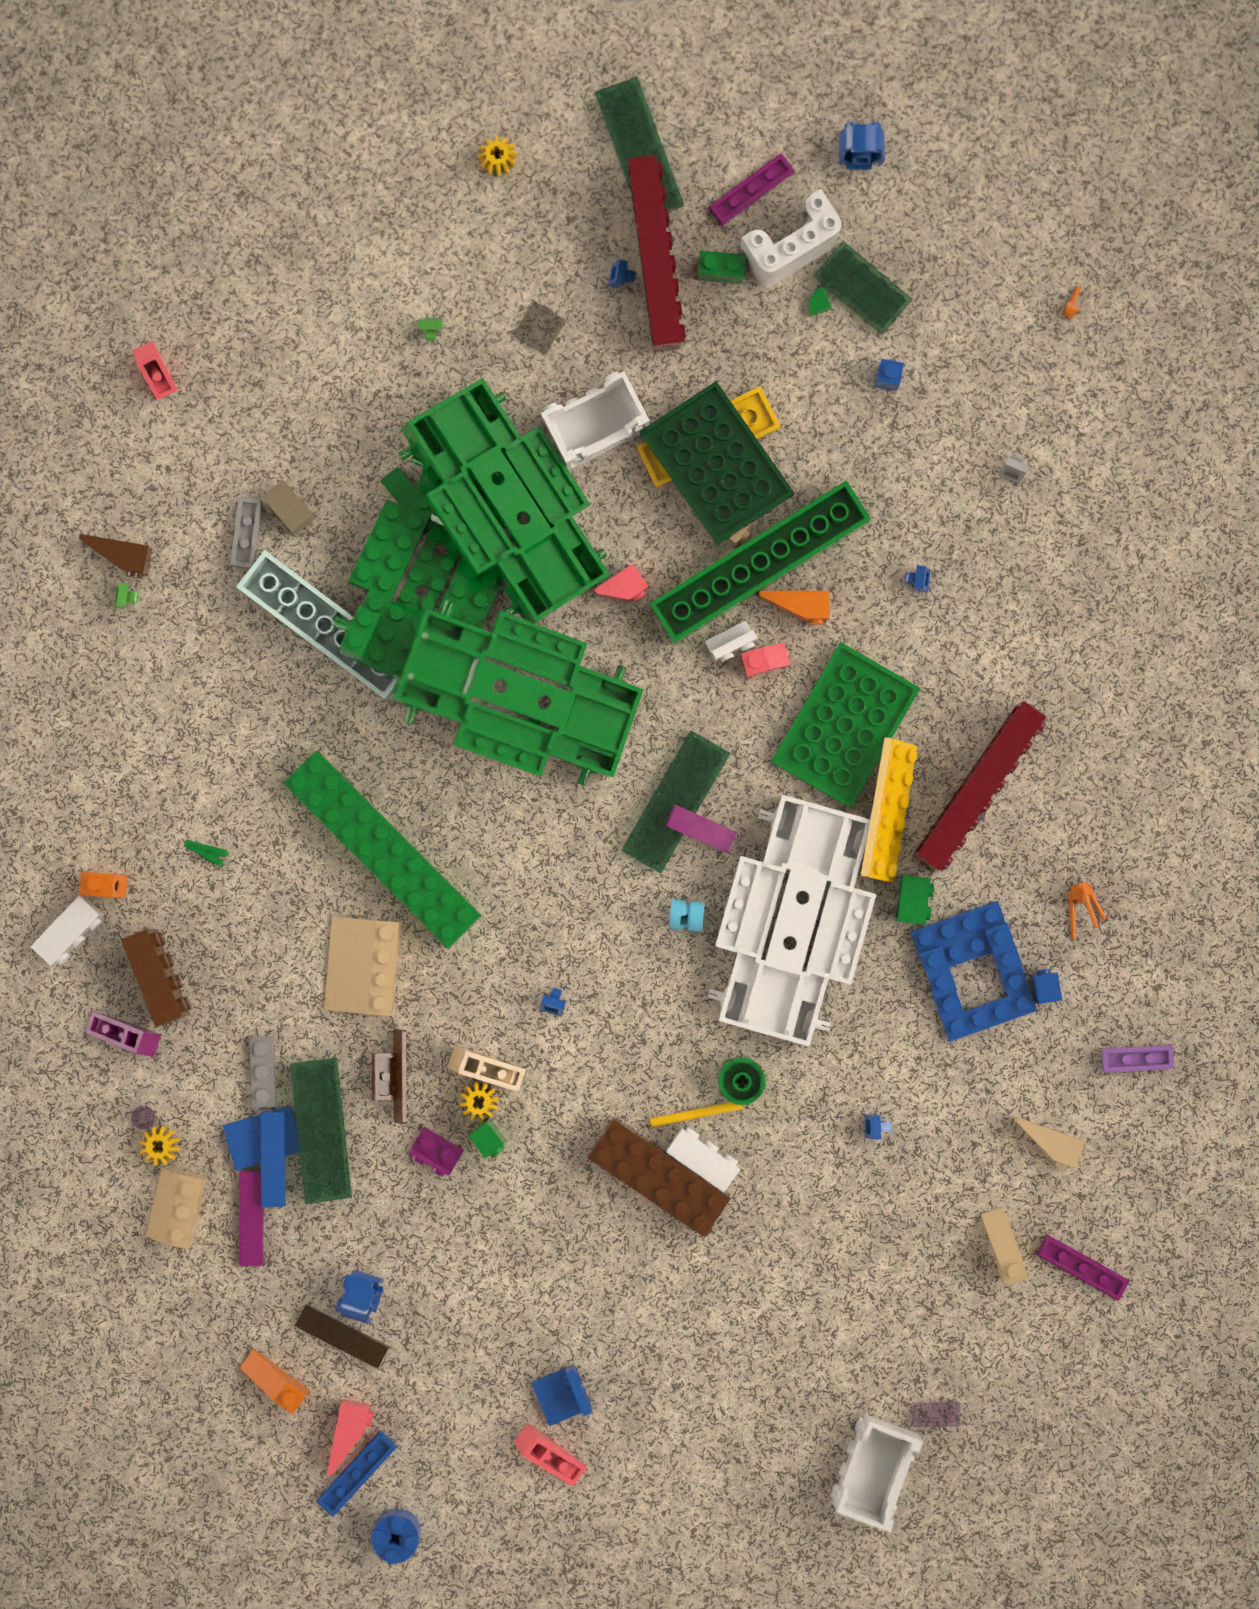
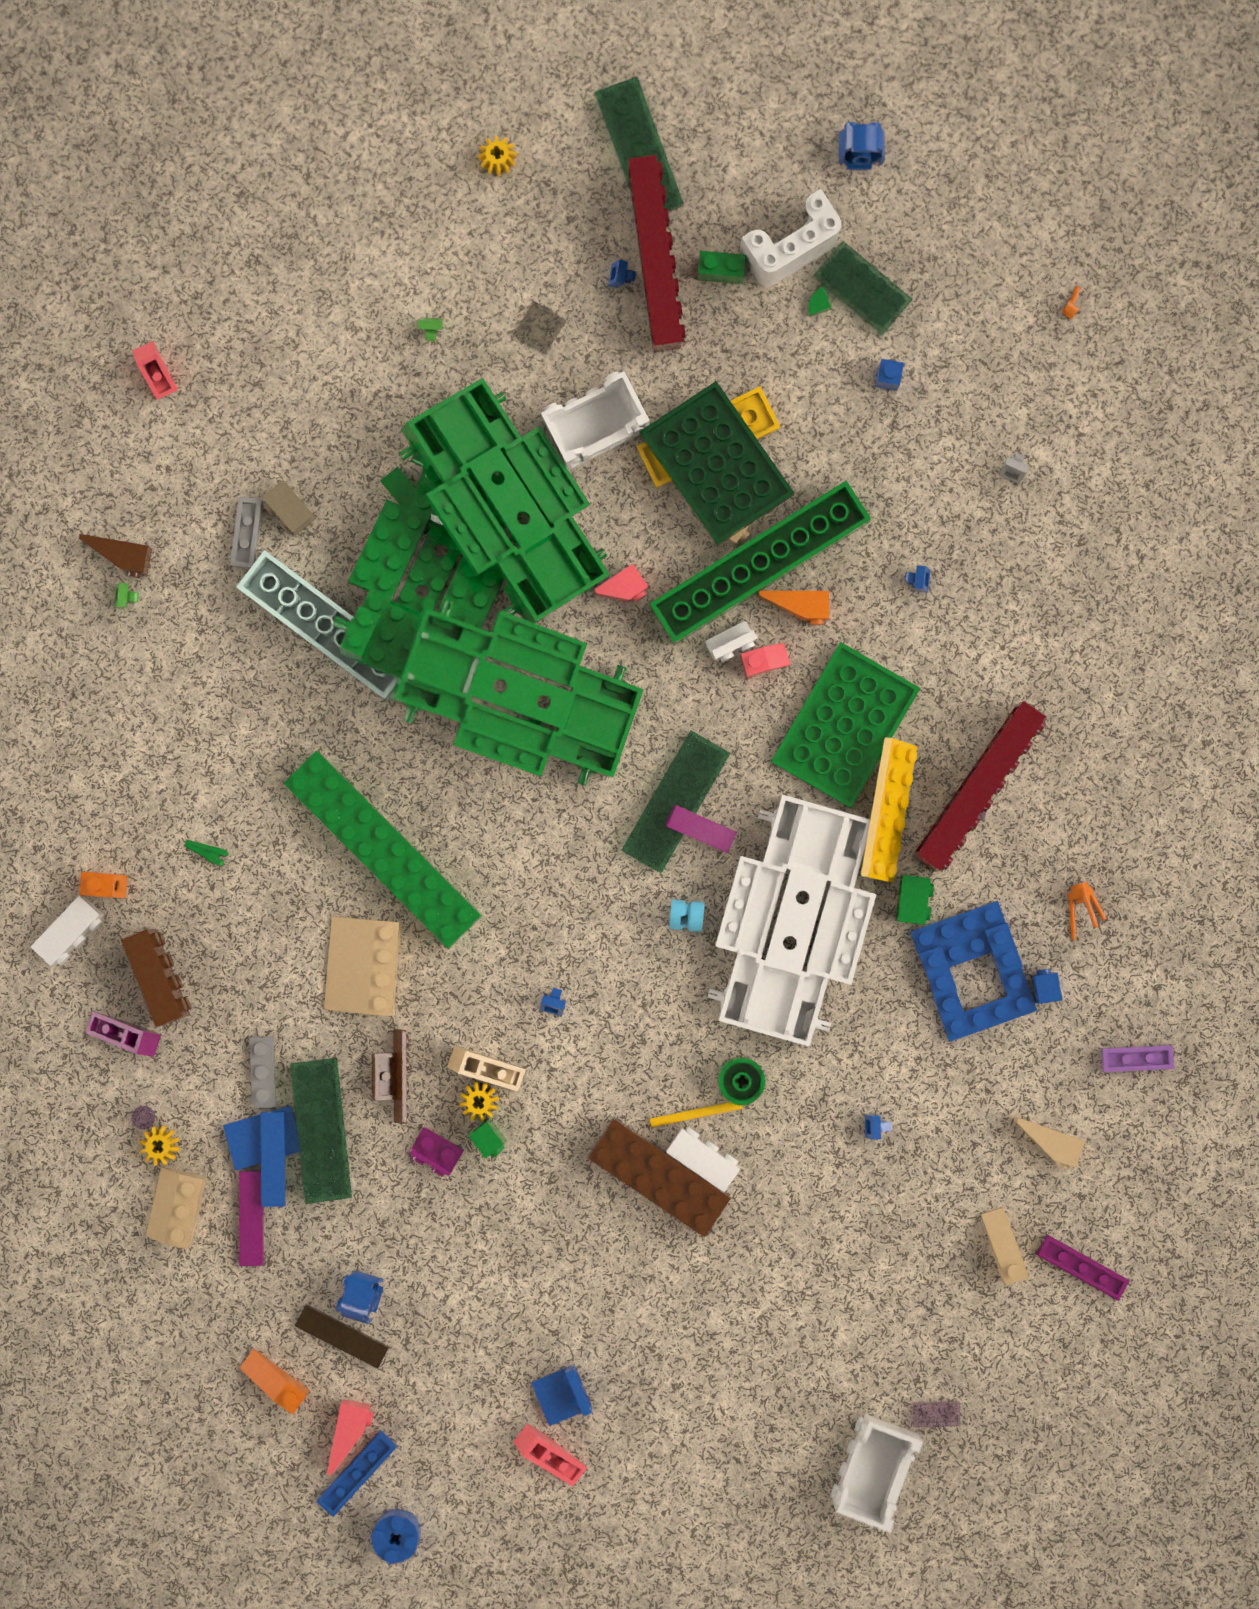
magenta tile [708,153,795,227] -> none

